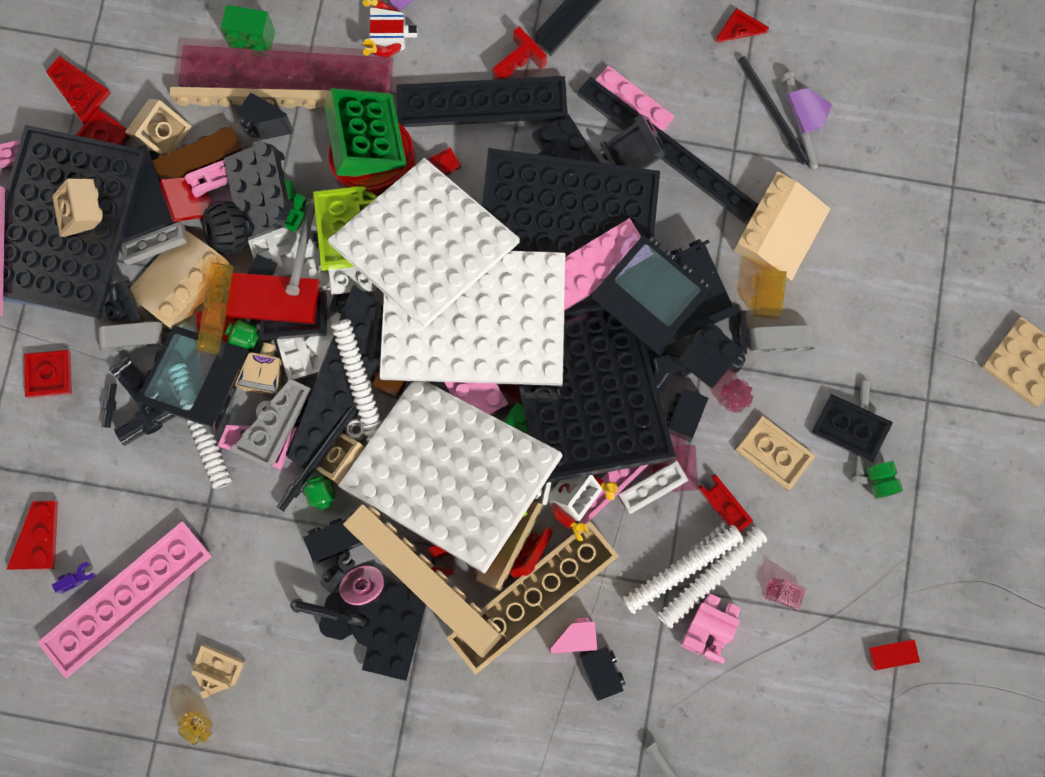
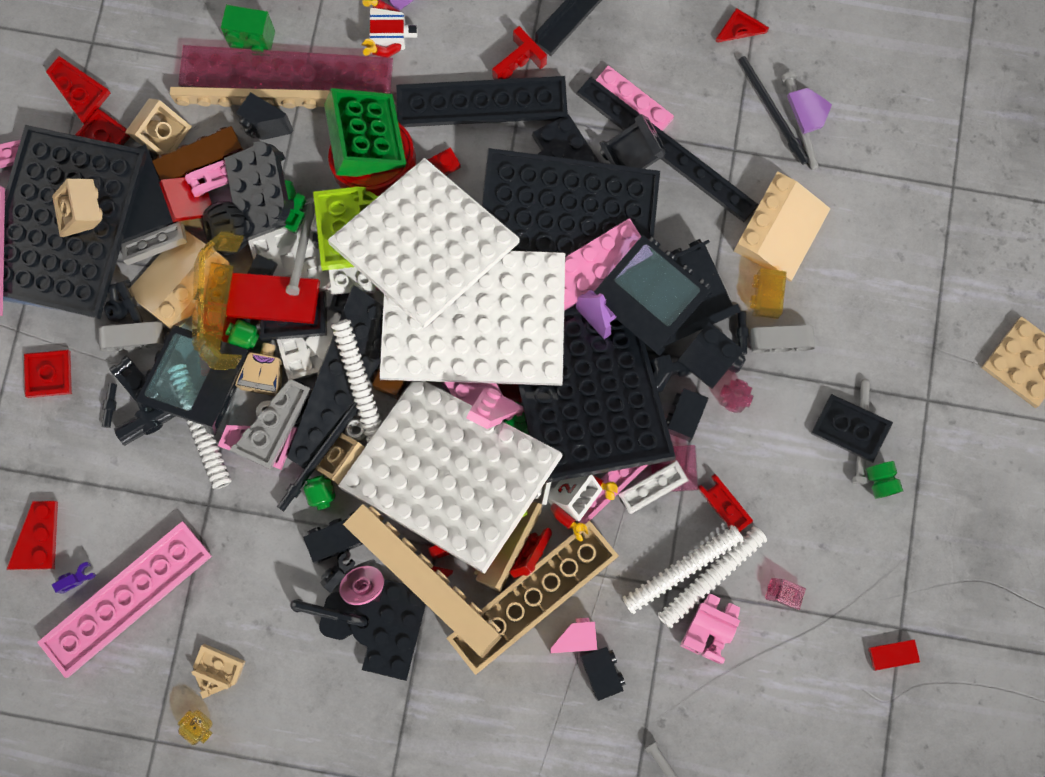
tan tile [735,415,816,491] -> none
none -> clear yellow windscreen [192,232,244,370]
none -> bright pink wing [466,387,523,429]
none -> medium lavender slope [576,289,616,339]

